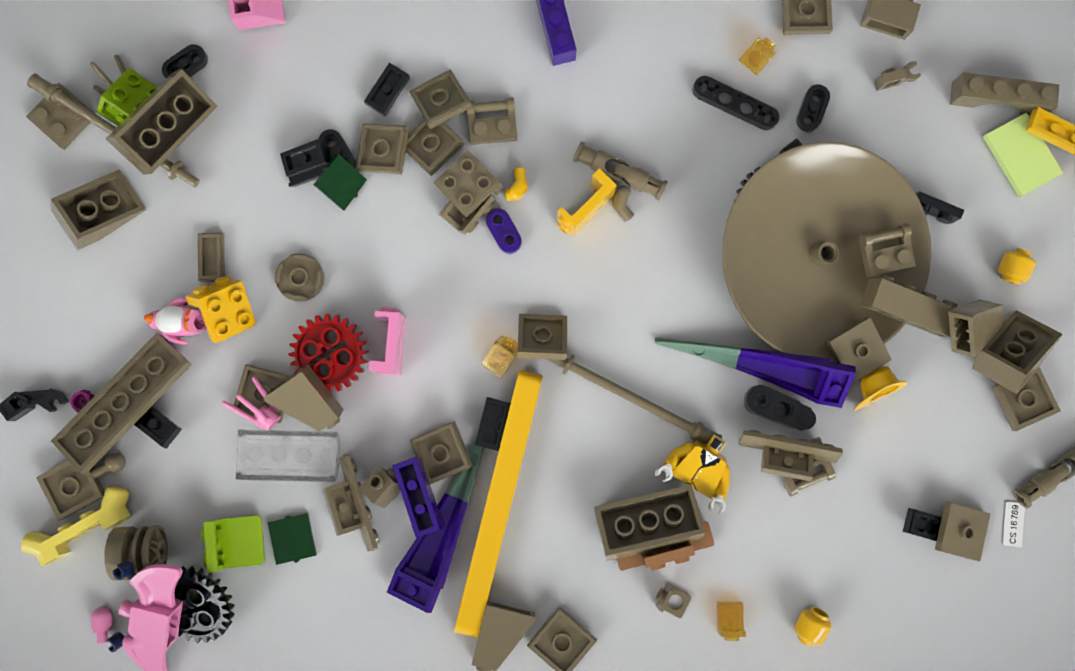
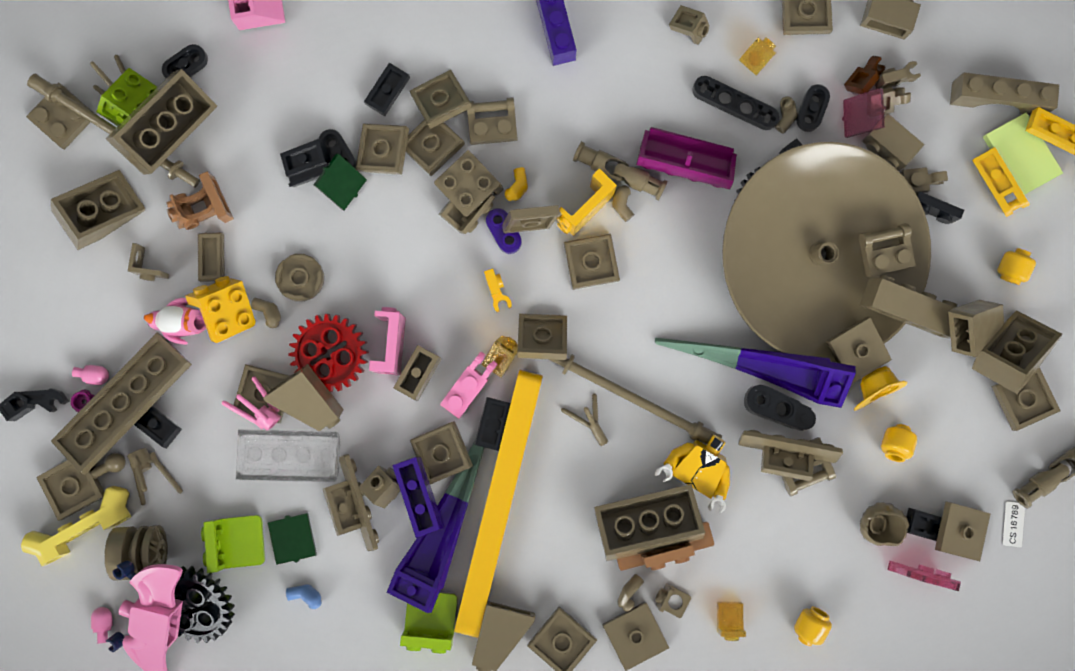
none -> bright pink cylinder [72,365,109,385]
none -> dark tan plant [127,448,183,505]
none -> dark tan bracket [128,243,169,281]
none -> medium nougat tile [166,171,234,230]
none -> dark tan arm [251,298,281,328]
none -> medium blue arm [286,584,322,609]
none -> dark tan brick [393,345,441,401]
none -> lime bracket [400,592,457,654]
none -> bright pink hinge [440,352,498,419]
none -> yellow plate [484,269,512,312]
none -> dark tan plate [502,205,560,234]
none -> dark tan plant [561,394,609,446]
none -> dark tan tile [564,234,620,290]
none -> dark tan plate [602,602,669,671]
none -> dark tan arm [617,574,644,612]
none -> magenta container [636,127,737,190]
none -> dark tan bracket [669,5,709,45]
none -> dark tan arm [775,96,798,134]
none -> clear pink piece [842,88,886,138]
none -> reddish brown plate [844,55,886,95]
none -> dark tan hair [860,502,909,546]
none -> dark tan brick [862,114,925,171]
none -> dark tan plate [868,87,911,118]
none -> yellow head [881,424,918,462]
none -> clear pink wing [887,561,961,591]
none -> dark tan plate [900,167,948,193]
none -> yellow plate [972,147,1030,217]

